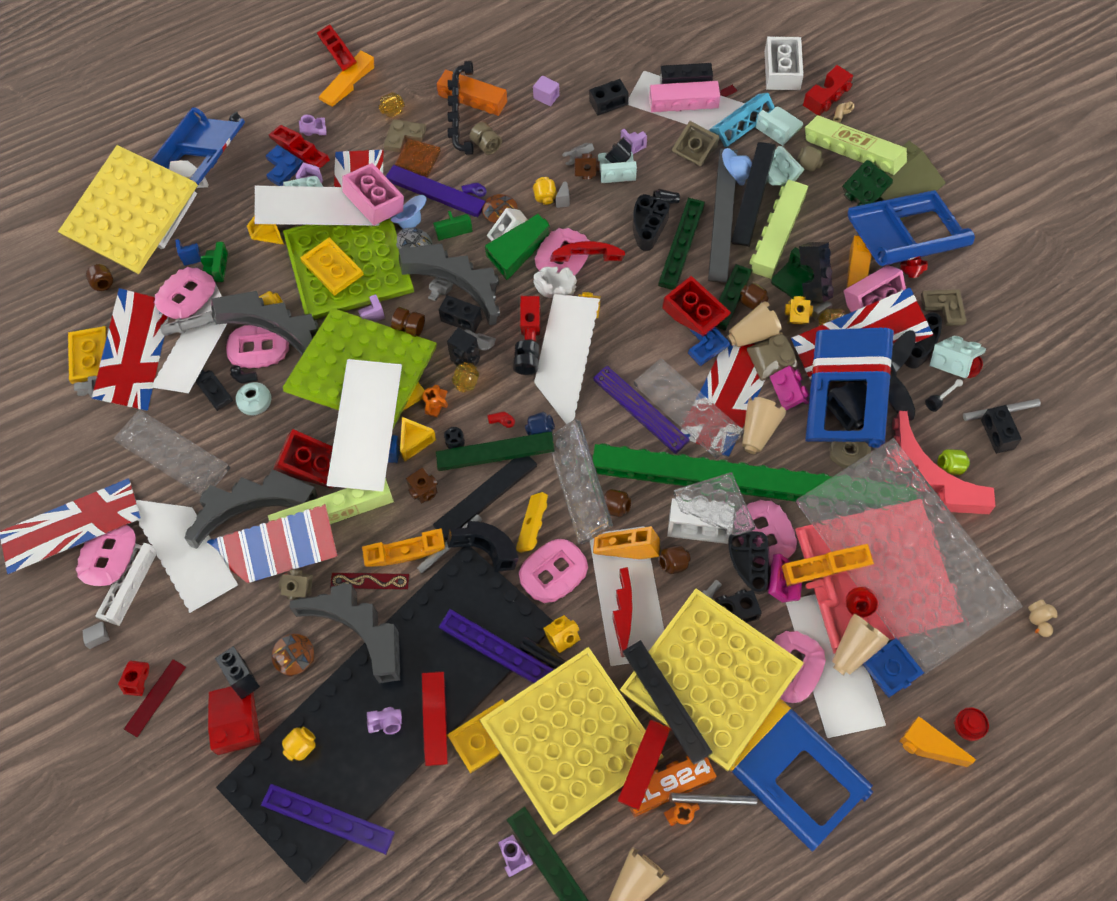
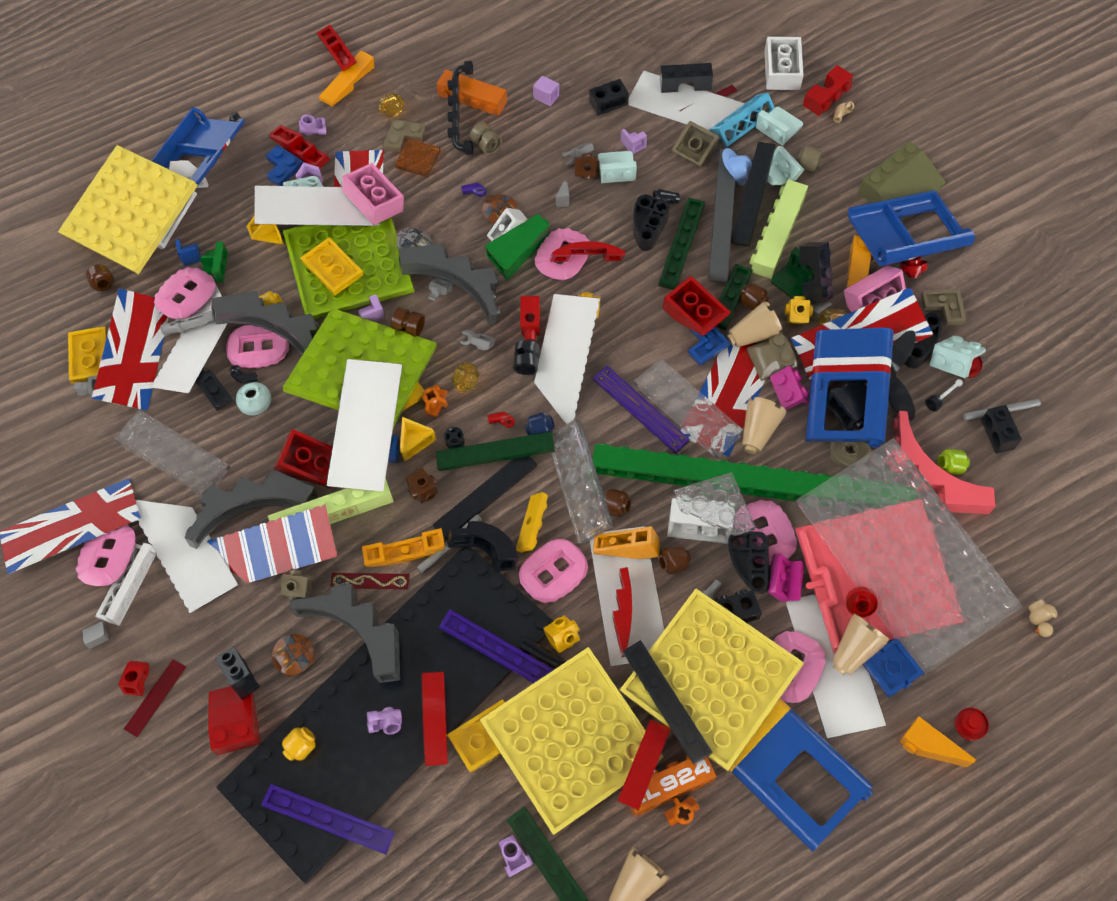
dark purple tile [385,165,486,218] -> none
light blue piece [391,195,427,229] -> none
green panel [433,211,473,241] -> none
black brick [438,295,482,333] -> none
black brick [447,328,480,371] -> none
yellow head [532,177,557,205] -> none
white hair [533,267,577,298] -> none
black piece [605,136,631,163] -> none
bright pink brick [649,81,720,112] -> none
flat silver bar [669,793,758,805] -> none
light orange slope [782,544,874,586] -> none
yellowish green brick [805,115,907,175] -> none
dark green bracket [842,160,893,206] -> none

